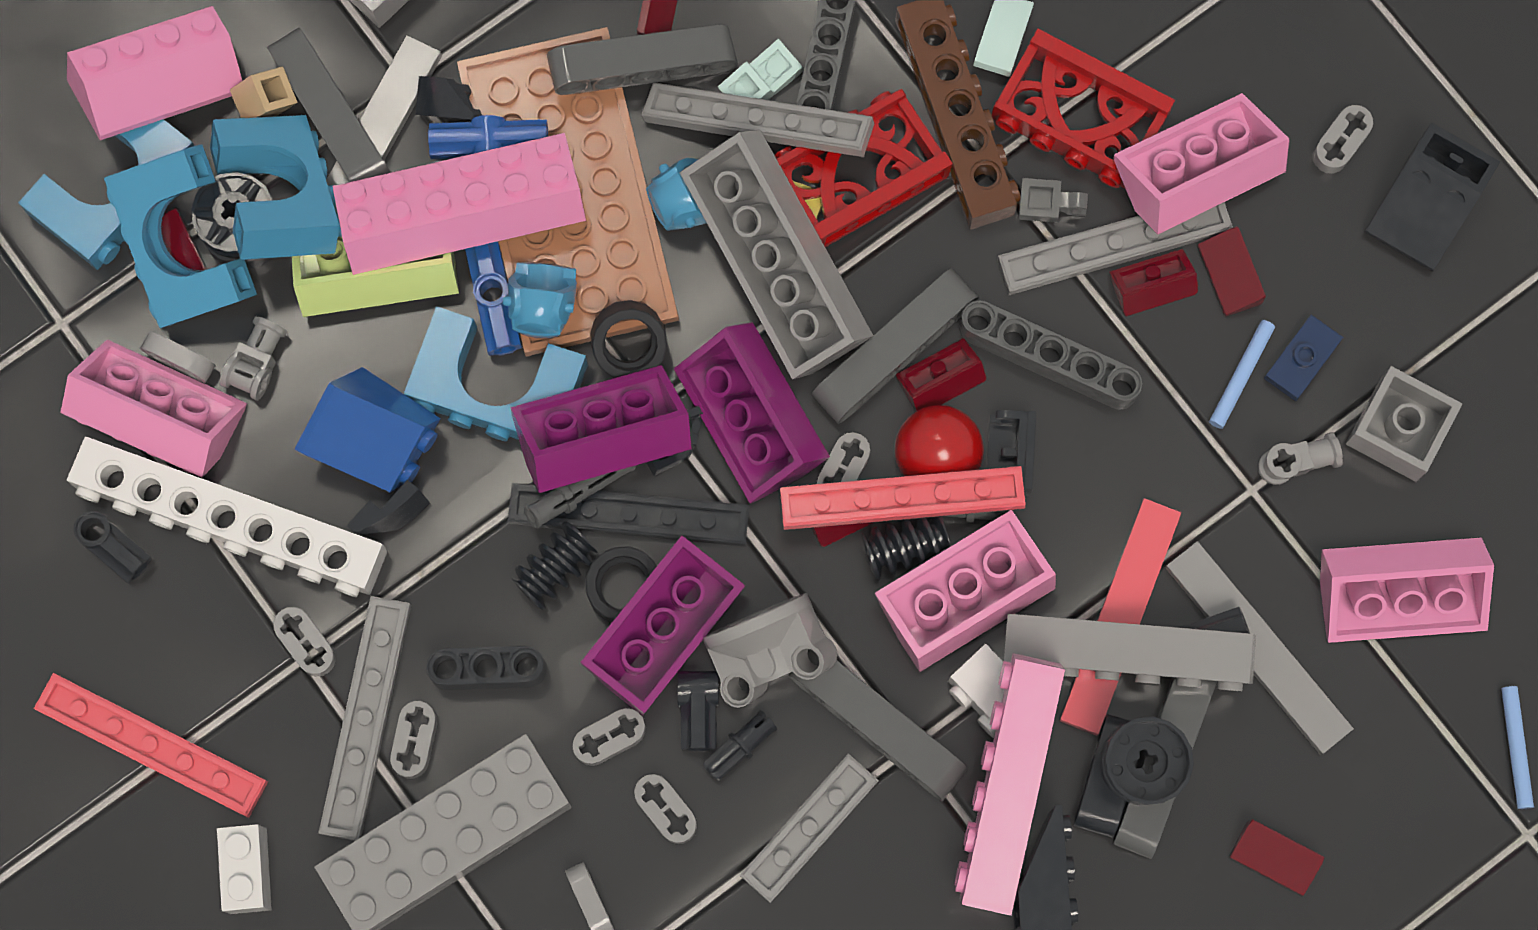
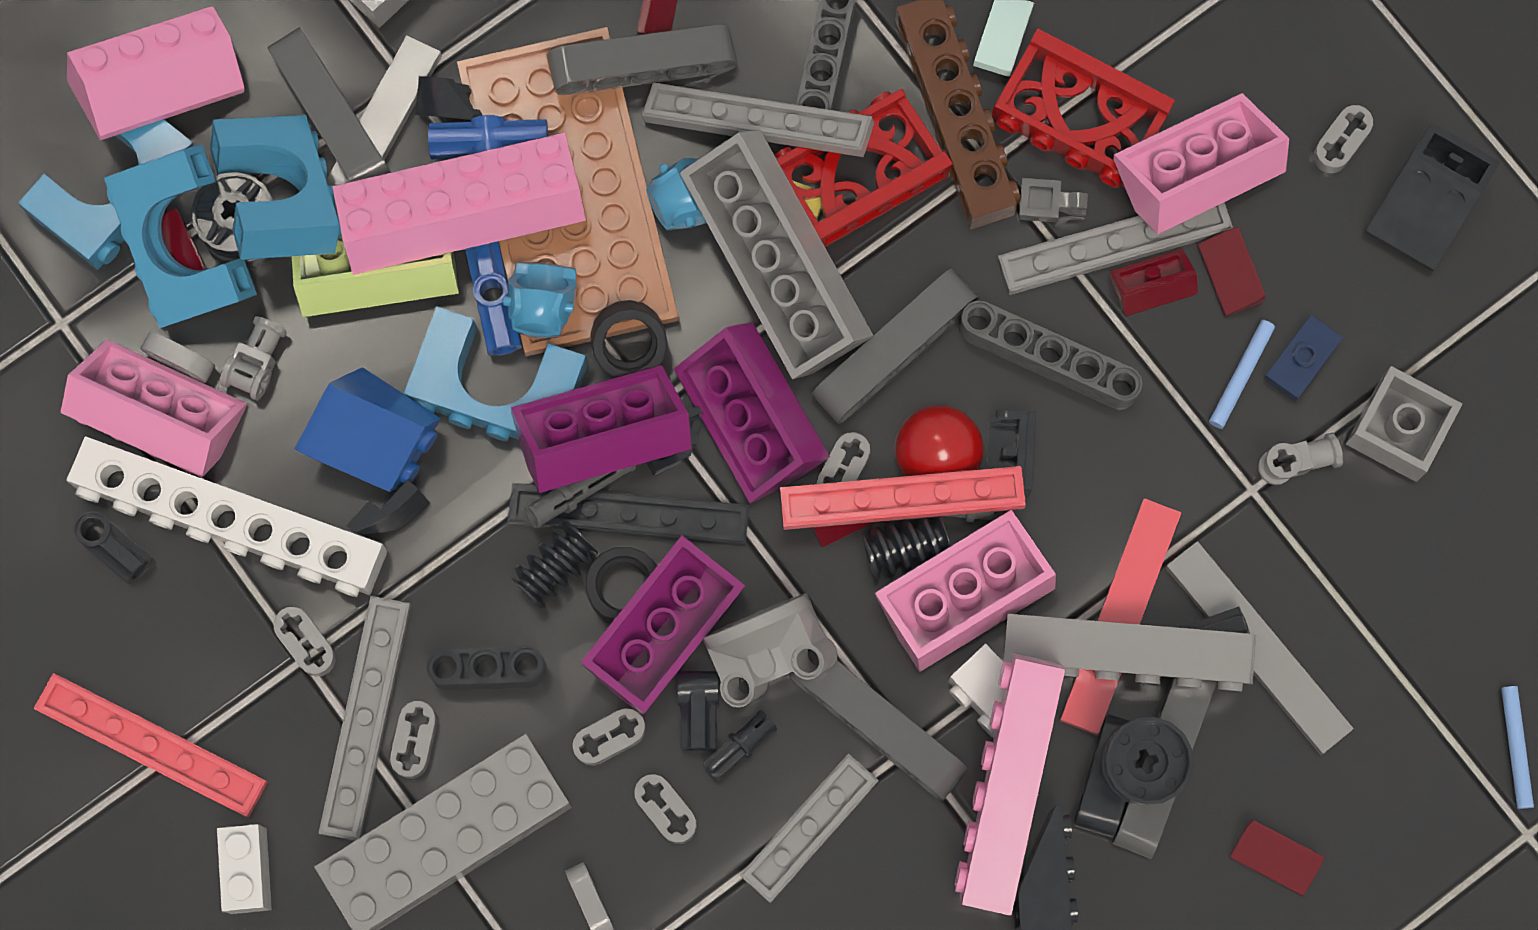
tan brick [230,66,298,118] -> none
light aqua slope [718,39,804,100] -> none
dark red slope [896,338,987,411] -> none
bright pink slope [1320,538,1494,643] -> none

